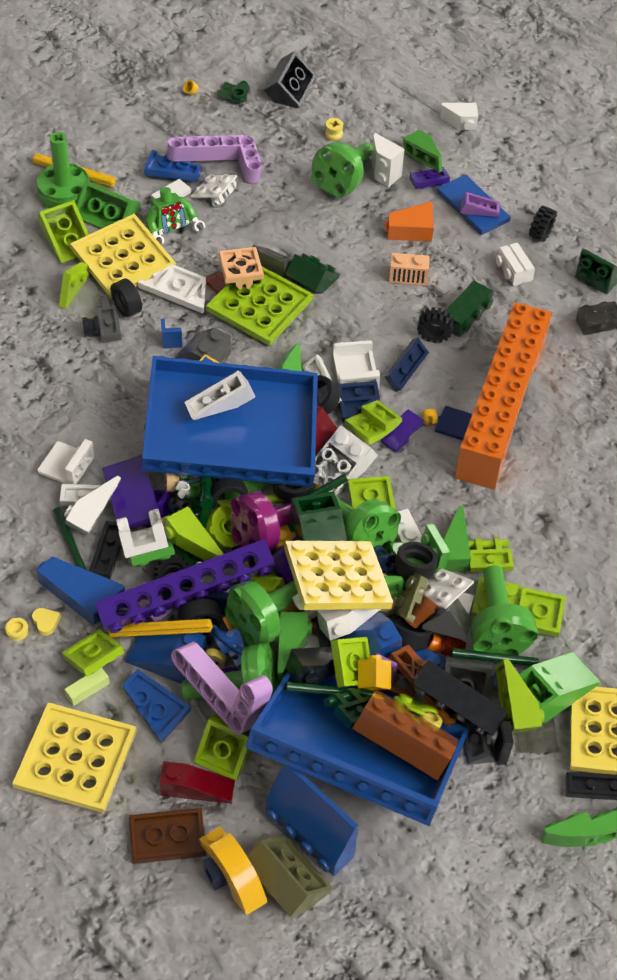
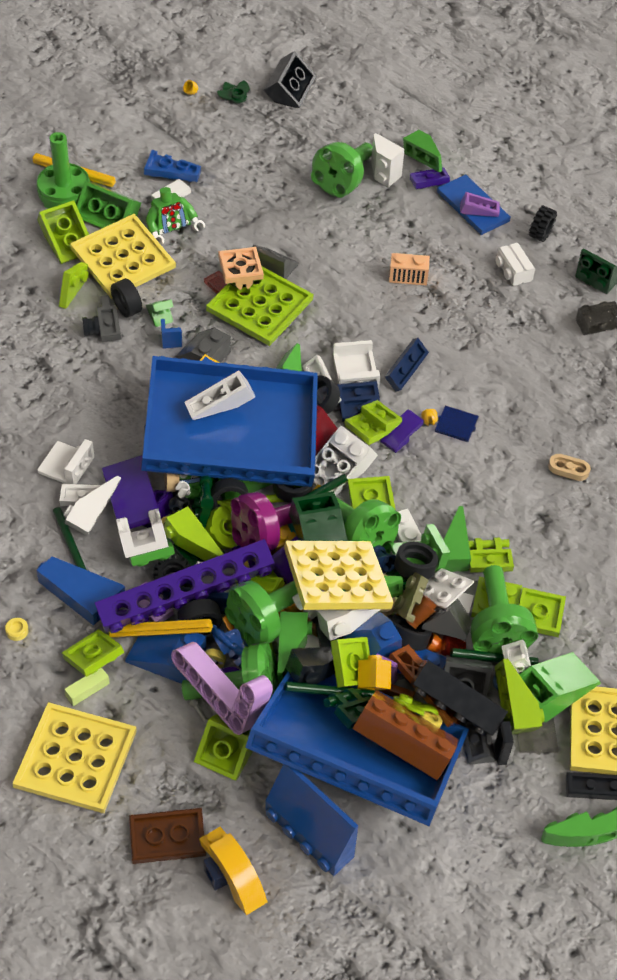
light yellow tile [32,608,61,636] -> none
black tile [89,521,122,580] -> none
blue wing [123,669,191,743] -> none
white wing [138,264,206,314] -> none
dark red slope [159,761,235,804] -> none
lavender beam [166,135,262,183] -> none
white hinge [191,174,237,207] -> none
olive slope [247,835,333,917] -> none
dark green slope [285,253,340,293] -> none
light yellow wheel [325,118,343,140] -> none
orange slope [384,202,434,241] -> none
black tyre [417,307,454,343] -> none
white slope [440,103,478,130] -> none
dark green brick [446,281,493,337] -> none
orange arch [455,302,552,490] -> none
none -> slope [146,299,174,327]
none -> white bracket [502,639,531,673]
none -> tan plate [548,454,591,481]

